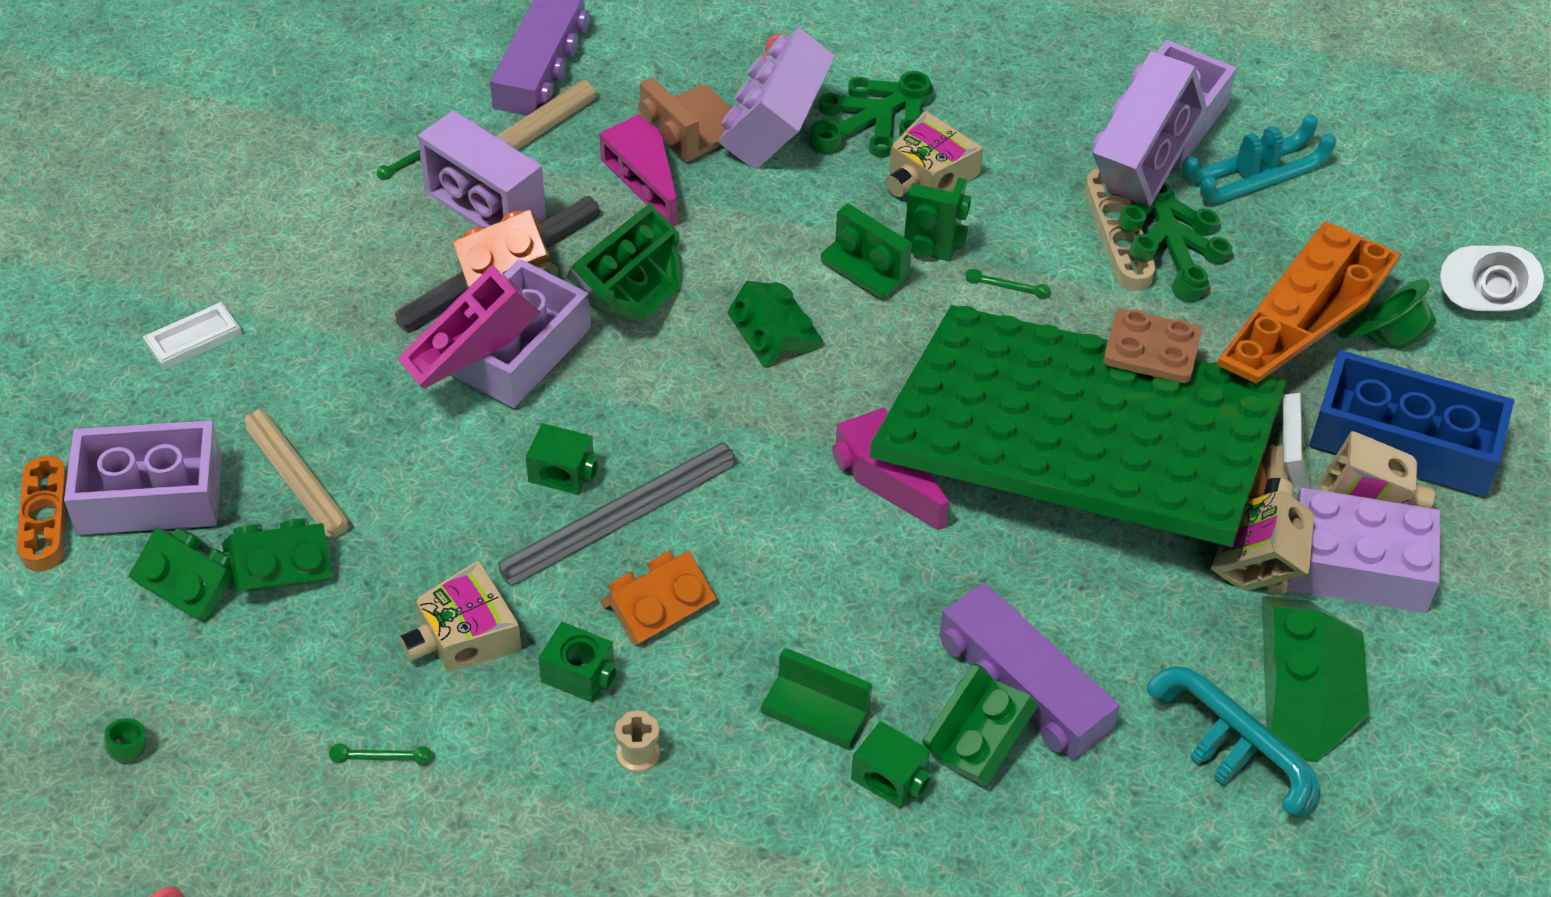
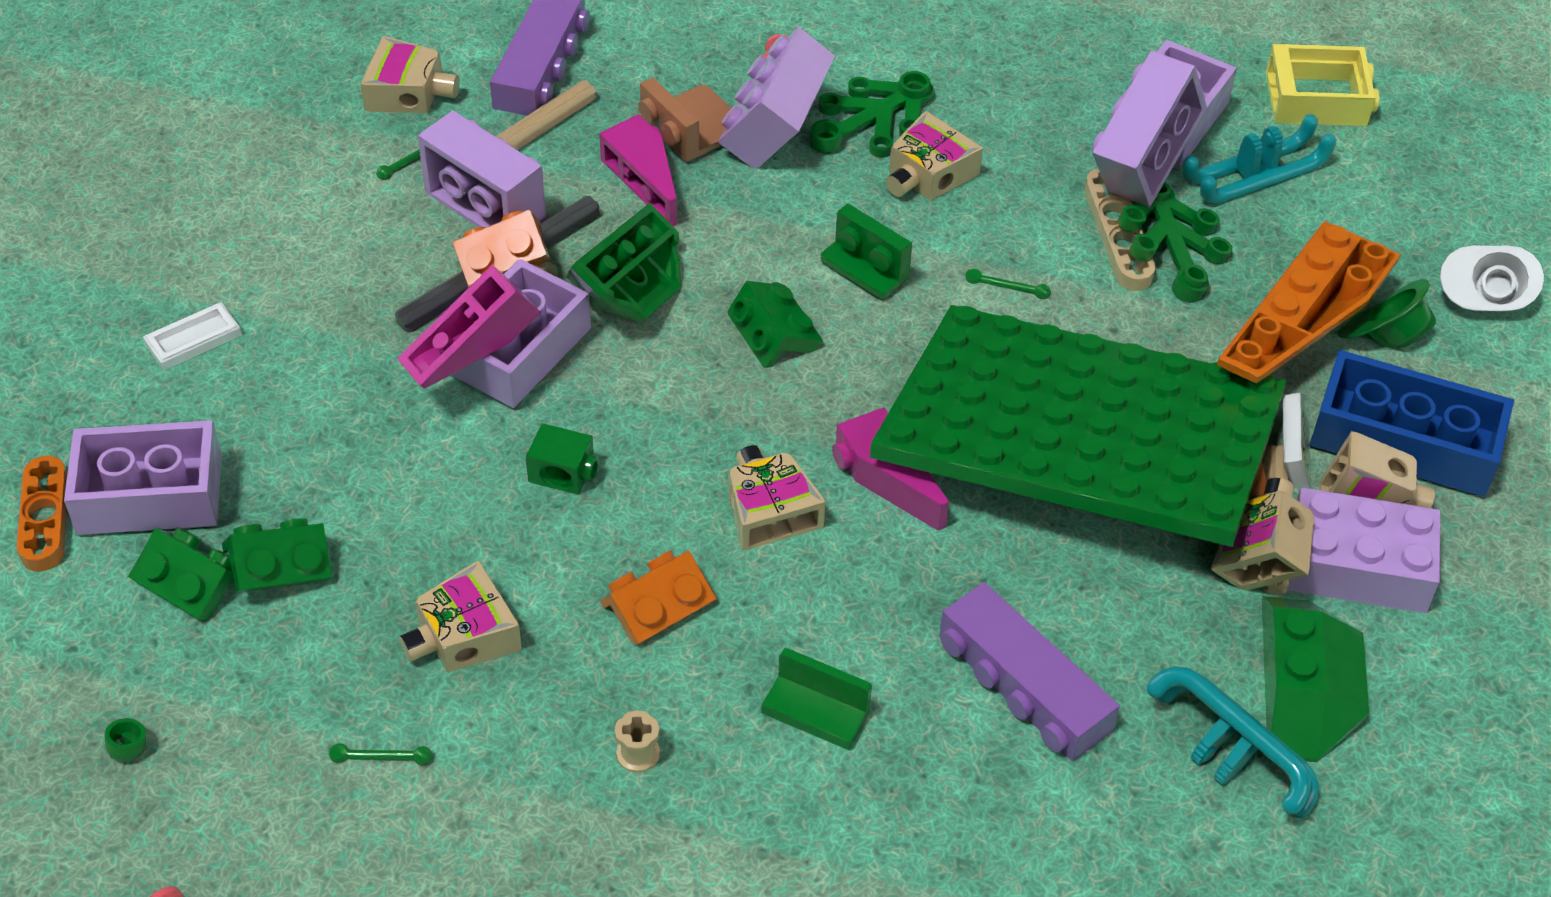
tan axle [244,409,349,539] -> none
dark grey axle [498,442,735,585] -> none
green brick [538,621,618,703] -> none
green brick [851,721,932,809] -> none
green bracket [904,177,972,262] -> none
green bracket [922,663,1038,786] -> none
nougat bracket [1103,307,1203,383] -> none
none -> tan torso [360,36,460,113]
none -> torso [728,445,825,551]
none -> light yellow window [1266,44,1379,126]

